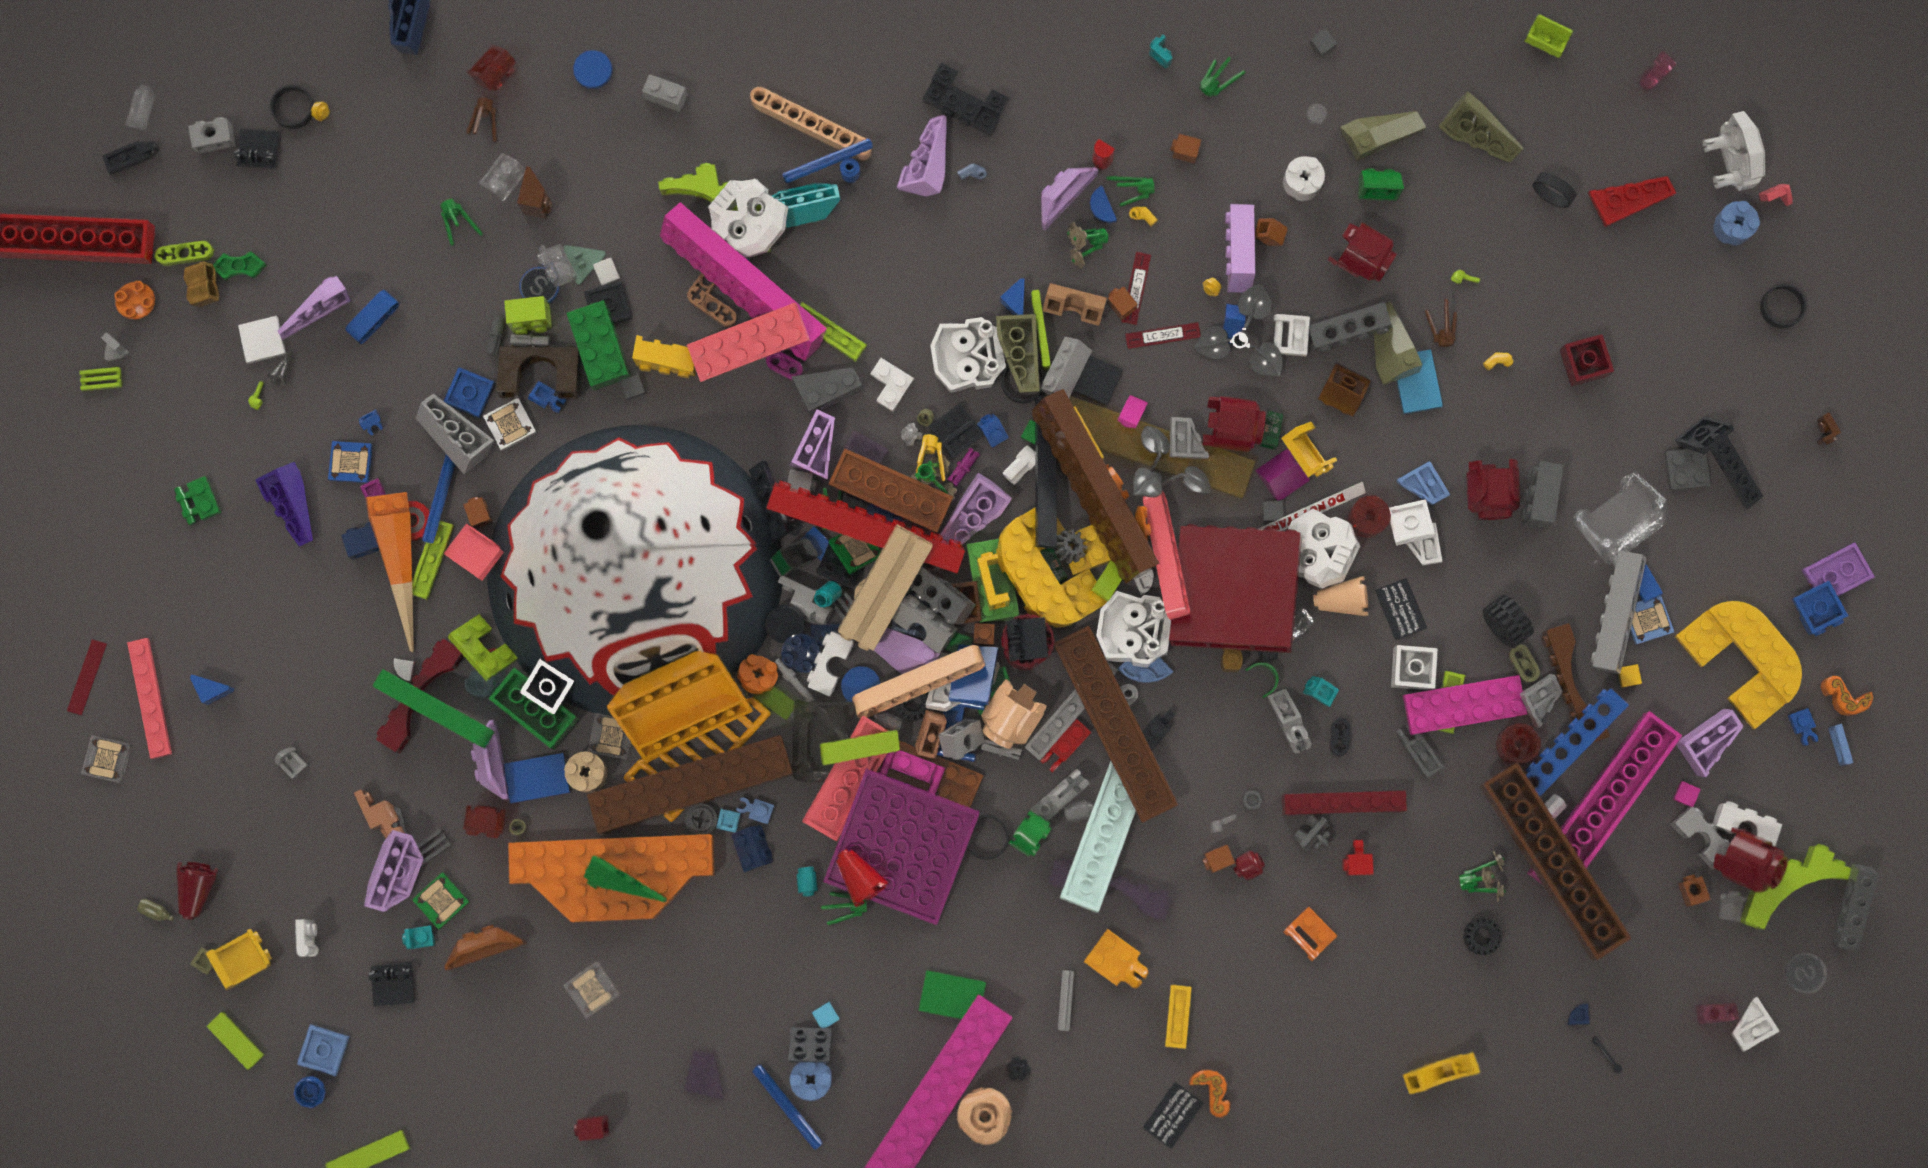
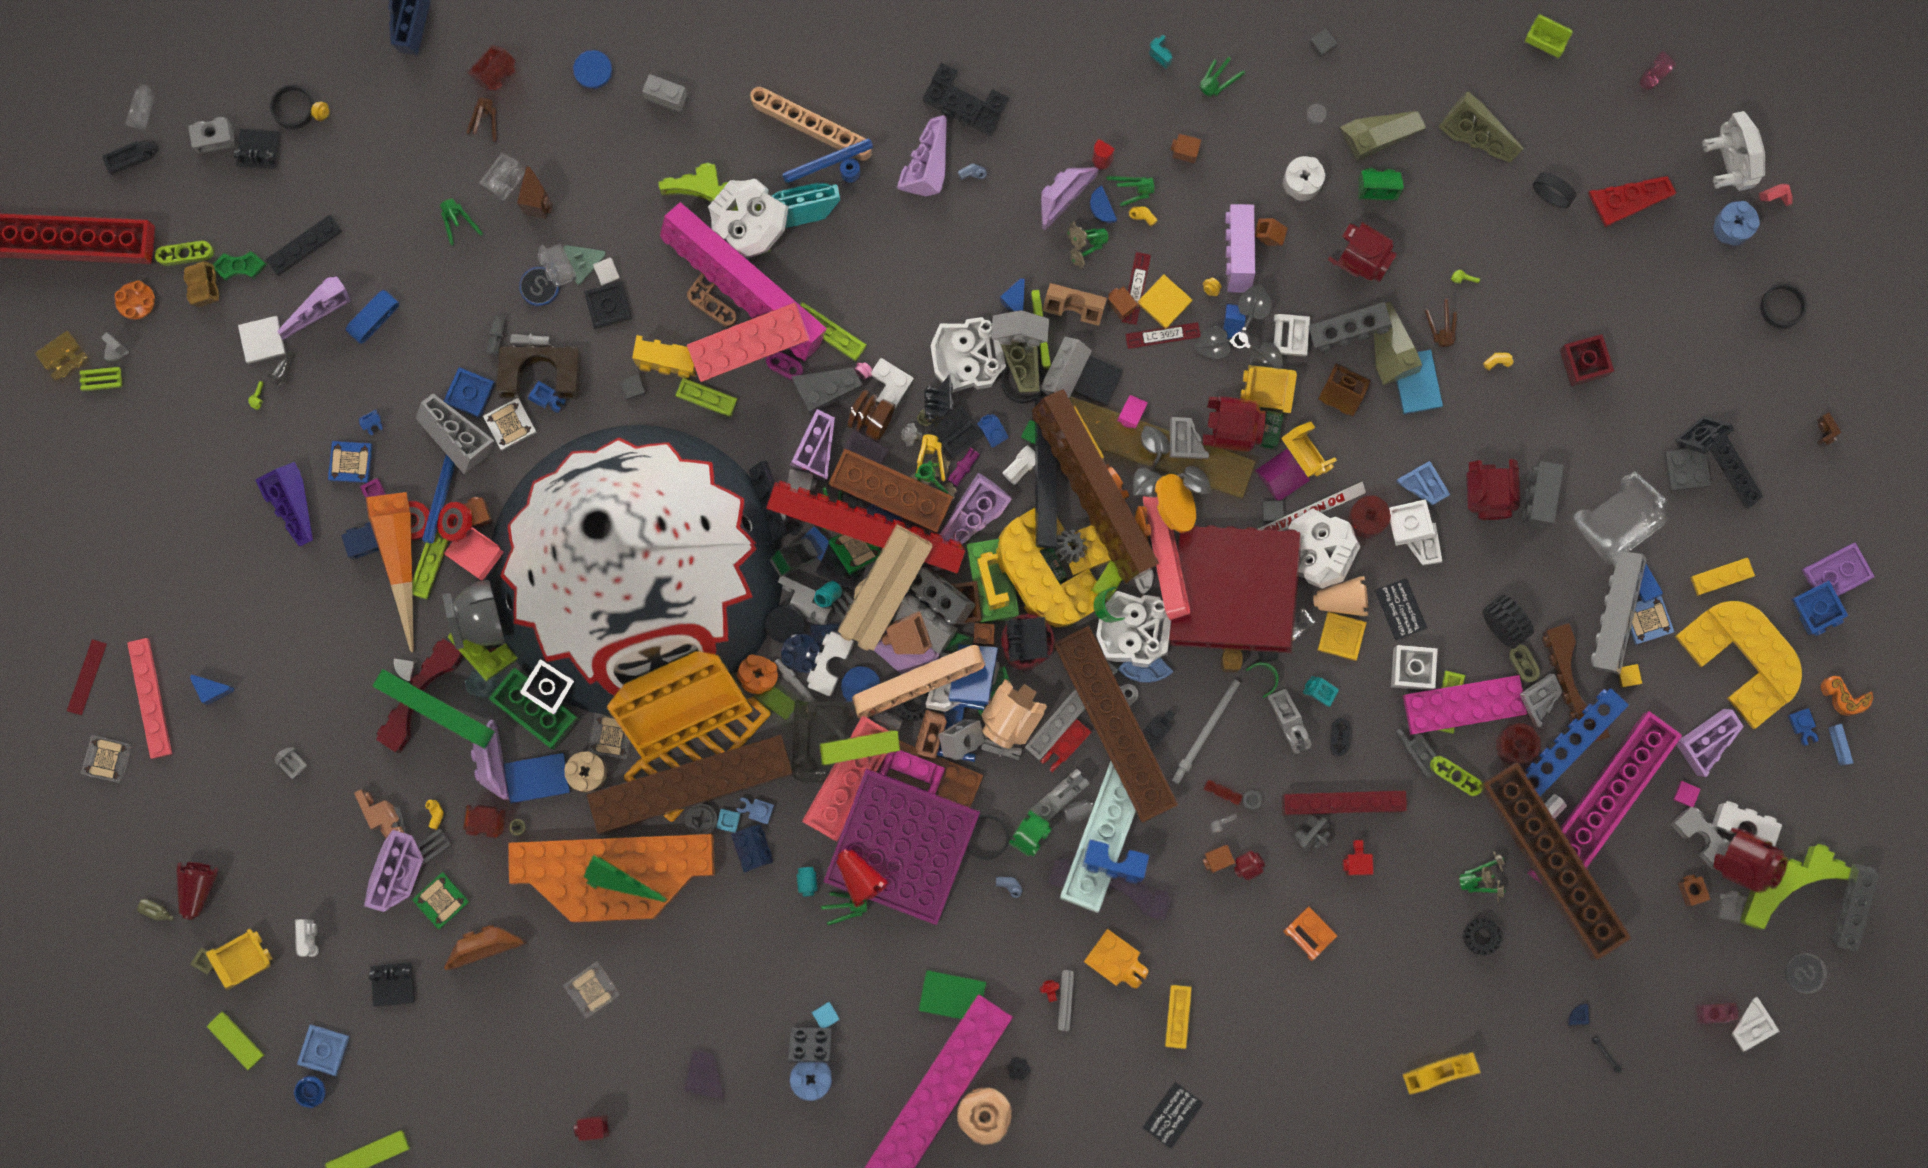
green plate [174,476,221,525] -> none
teal bracket [402,925,435,949] -> none
lime brick [504,296,552,335] -> none
green brick [566,300,631,390] -> none
blue axle [752,1065,823,1149] -> none
orange animal [1189,1070,1230,1118] -> none
none -> clear yellow plate [35,331,88,381]
none -> black plate [266,215,342,276]
none -> yellow arm [425,800,444,830]
none -> red tile [437,502,472,542]
none -> dark grey plate [442,580,505,650]
none -> lime tile [675,378,738,418]
none -> reddish brown wheel [847,390,896,442]
none -> bright pink plate [854,362,872,381]
none -> nougat torso [882,611,932,654]
none -> black hinge [924,374,954,428]
none -> light grey brick [992,310,1049,347]
none -> sand blue arm [996,876,1023,898]
none -> red plate [1039,980,1060,1002]
none -> blue arch [1082,839,1149,884]
none -> green helmet [1093,586,1125,623]
none -> yellow tile [1137,275,1193,329]
none -> light orange tile [1155,474,1196,533]
none -> light grey bar [1171,679,1241,784]
none -> clear red axle [1204,780,1243,805]
none -> yellow panel [1240,365,1297,413]
none -> yellow tile [1317,612,1367,661]
none -> lime beam [1430,756,1482,796]
none -> yellow plate [1690,558,1755,596]

